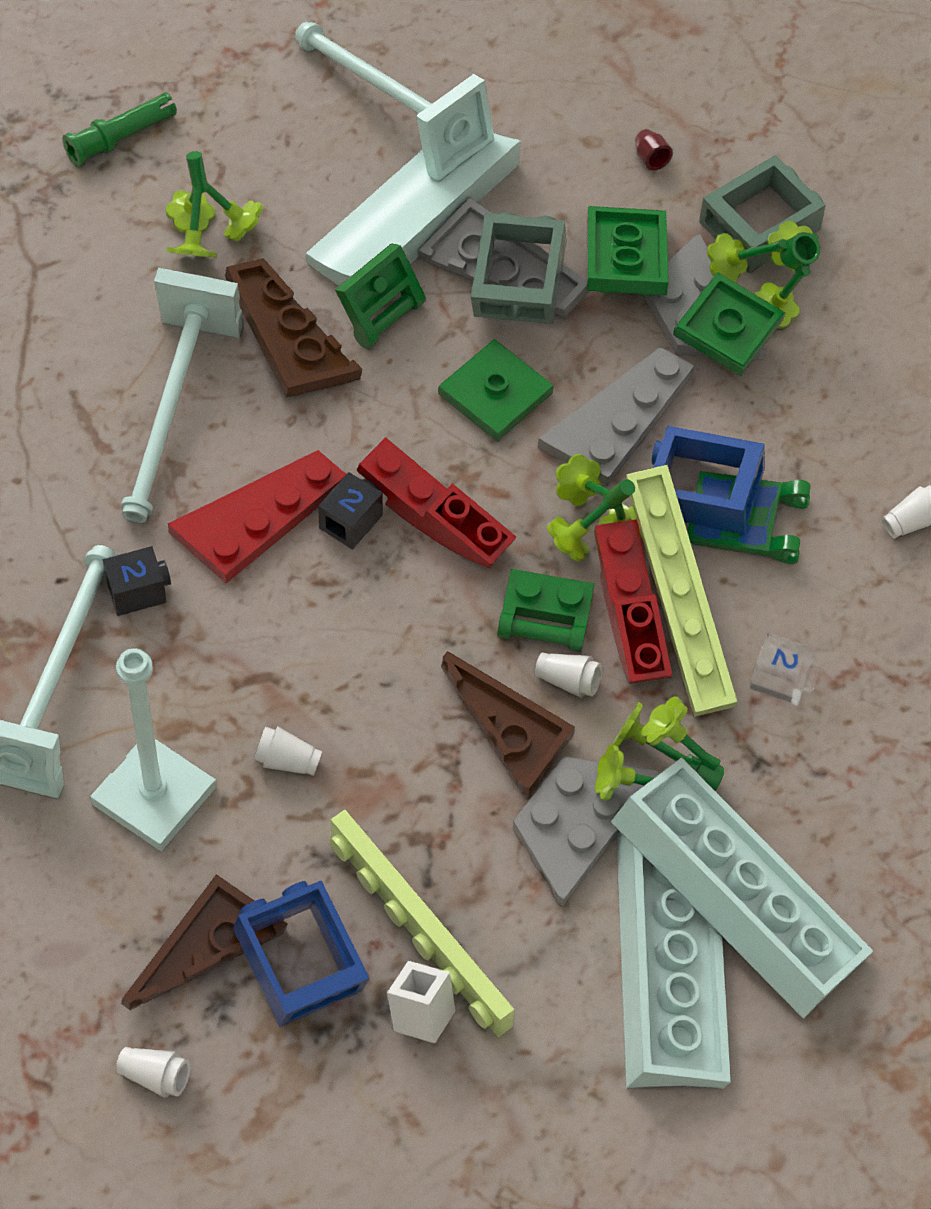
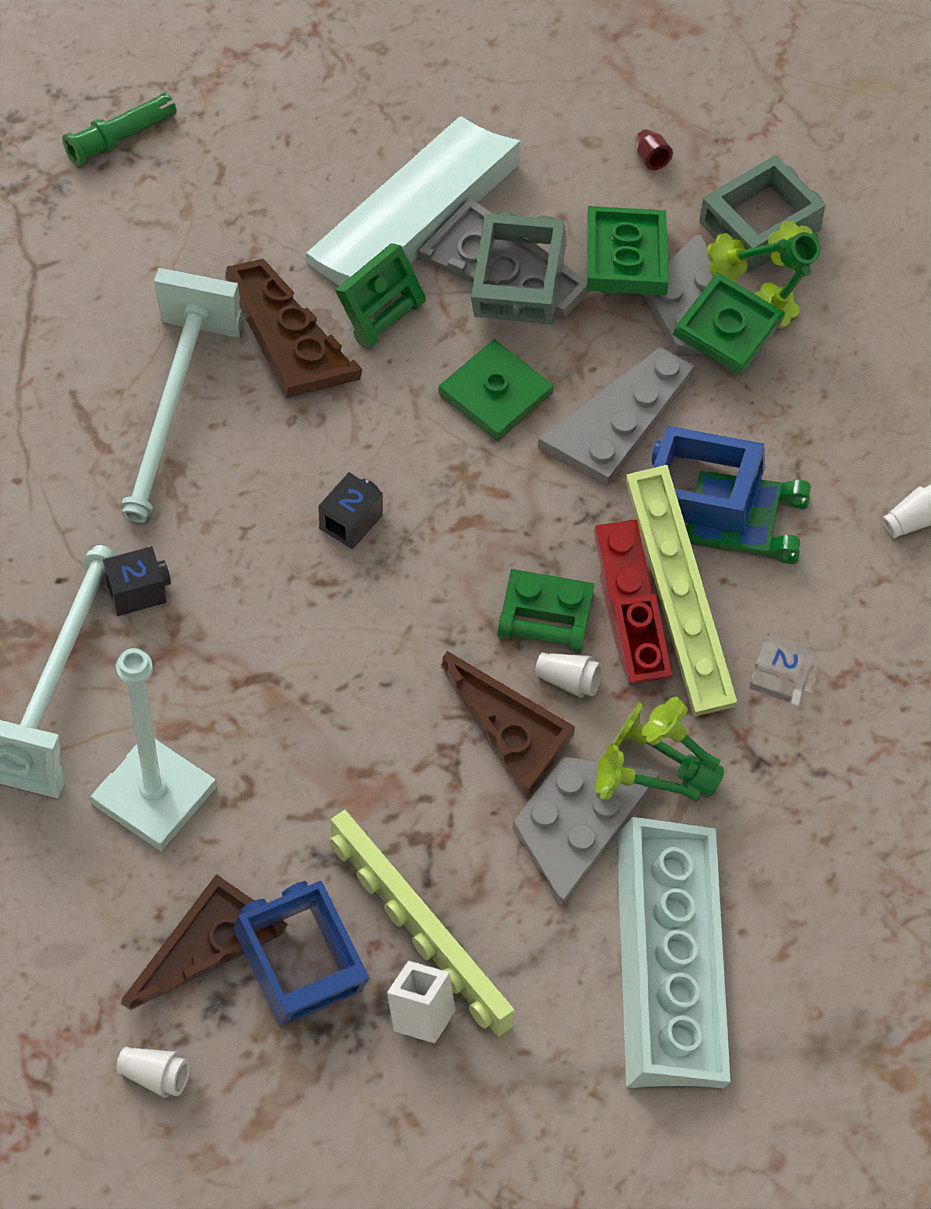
lime plant [165,151,264,258] -> none
red wing [168,450,346,583] -> none
white cone [254,726,322,776] -> none
light aqua tile [295,22,495,181] -> none
red slope [356,437,517,568] -> none
lime plant [546,454,642,562] -> none
light aqua arch [611,757,873,1019] -> none

